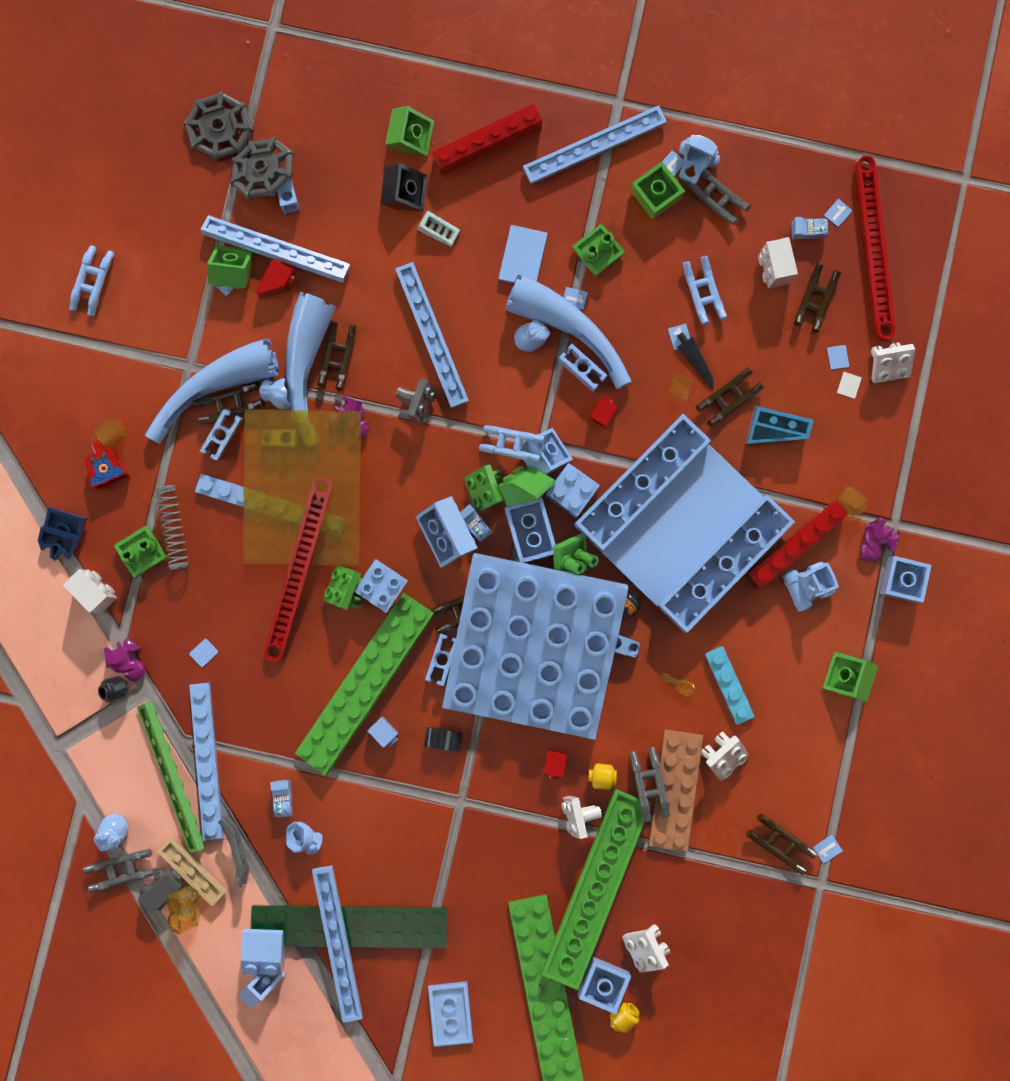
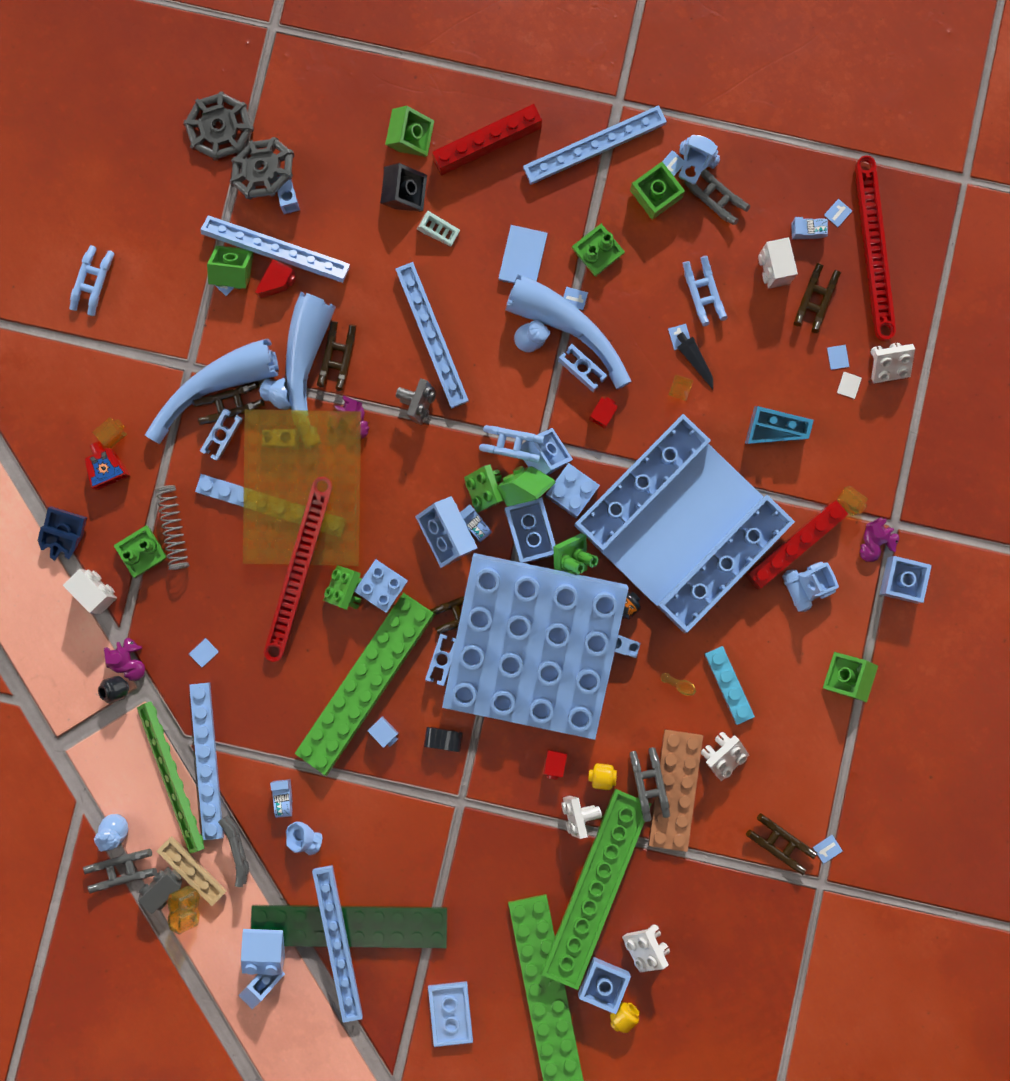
dark brown piece [696,367,765,427] -> none

